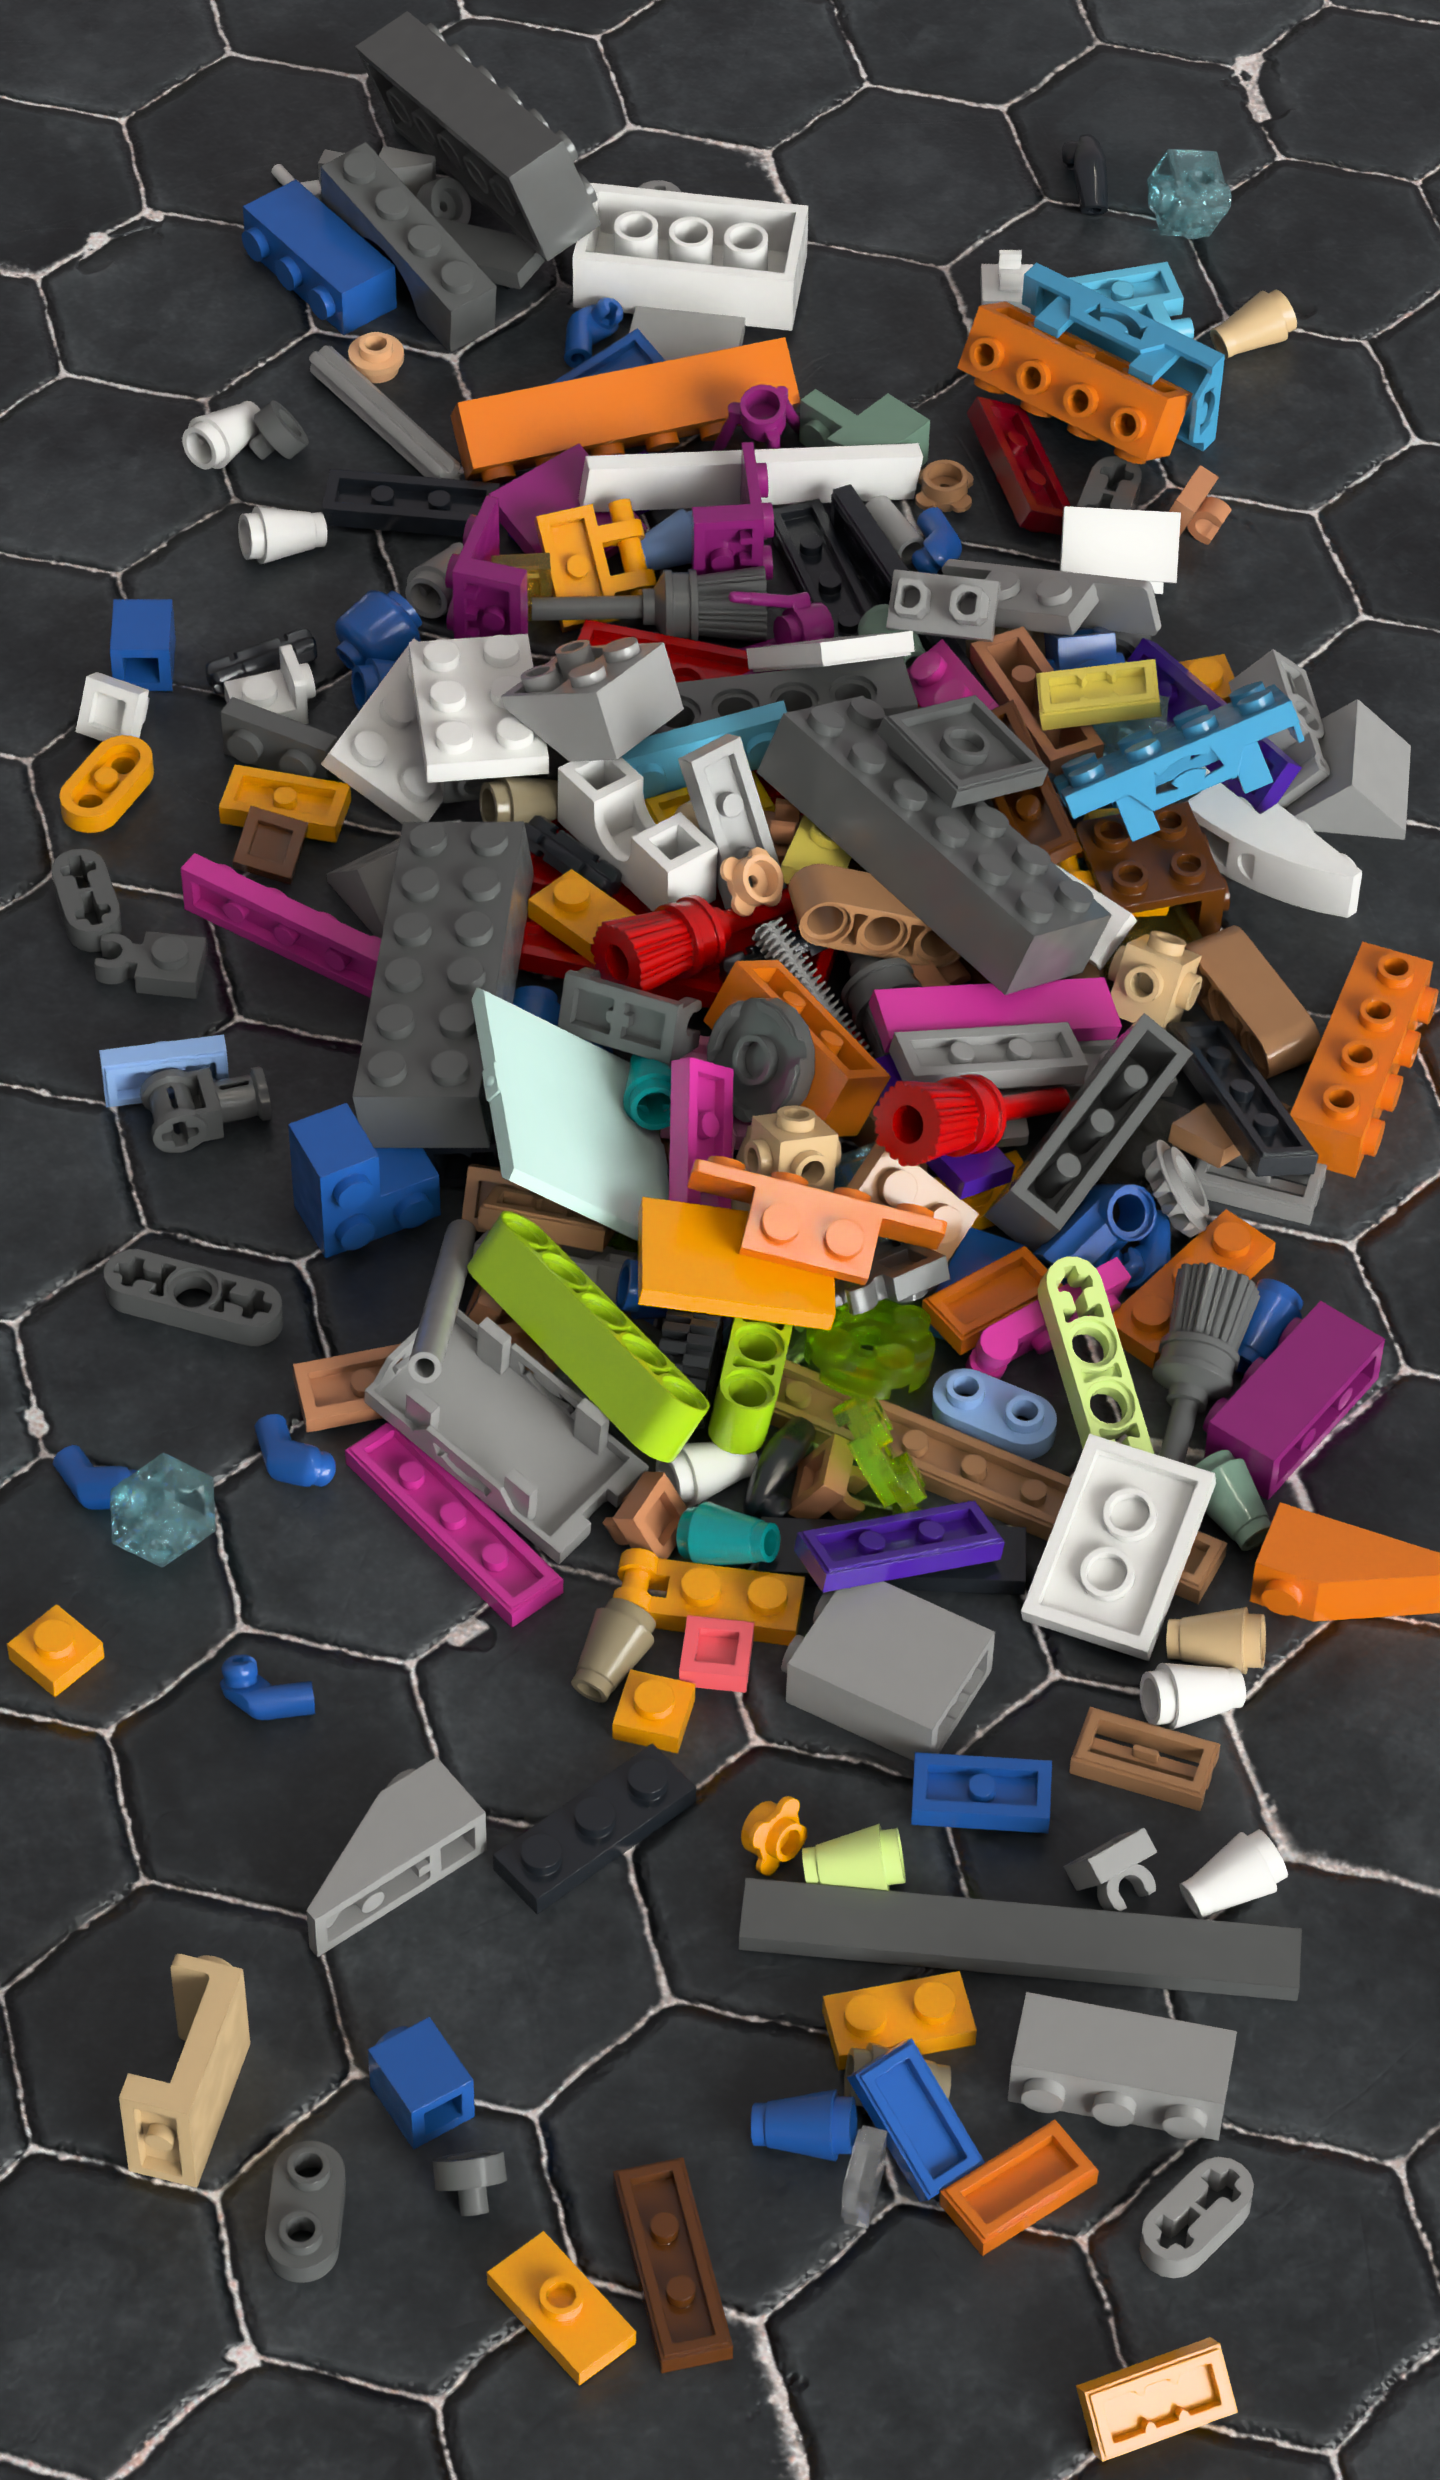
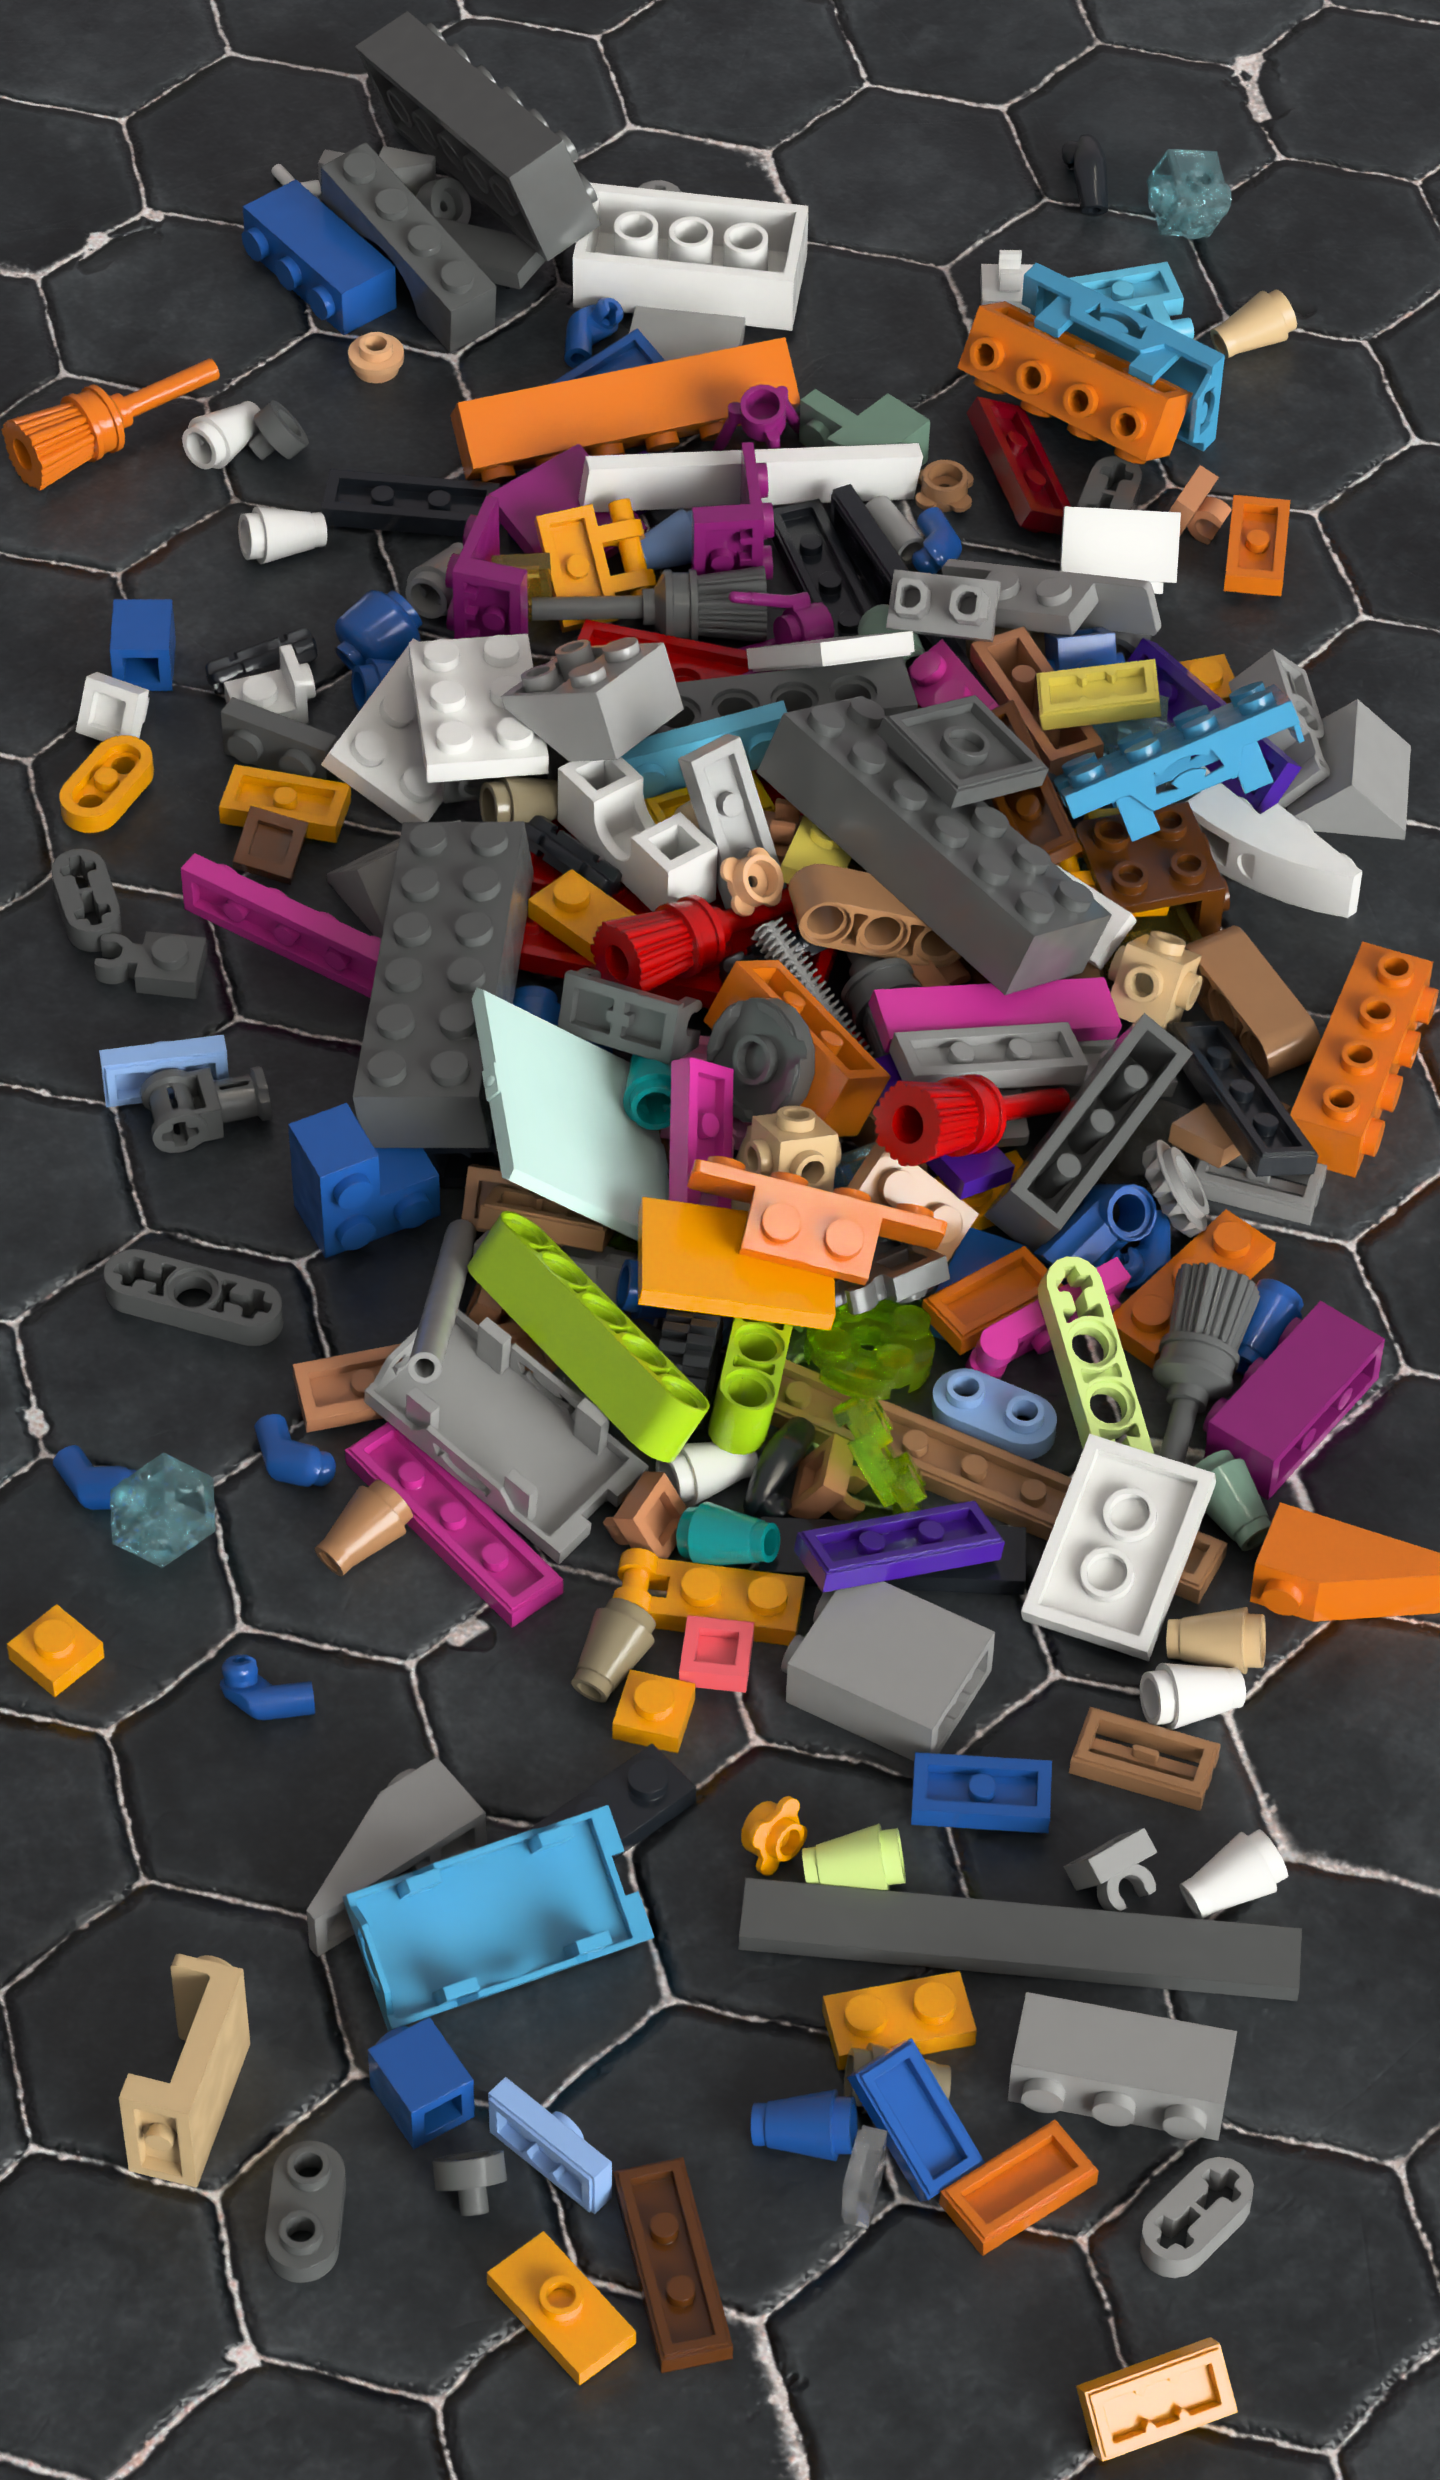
light grey axle [309,346,461,480] -> none
none -> orange piece [1,358,220,491]
none -> medium nougat cone [315,1479,413,1577]
none -> dark azure piece [342,1805,655,2031]
none -> light blue plate [488,2077,612,2214]
none -> orange plate [1224,495,1291,597]

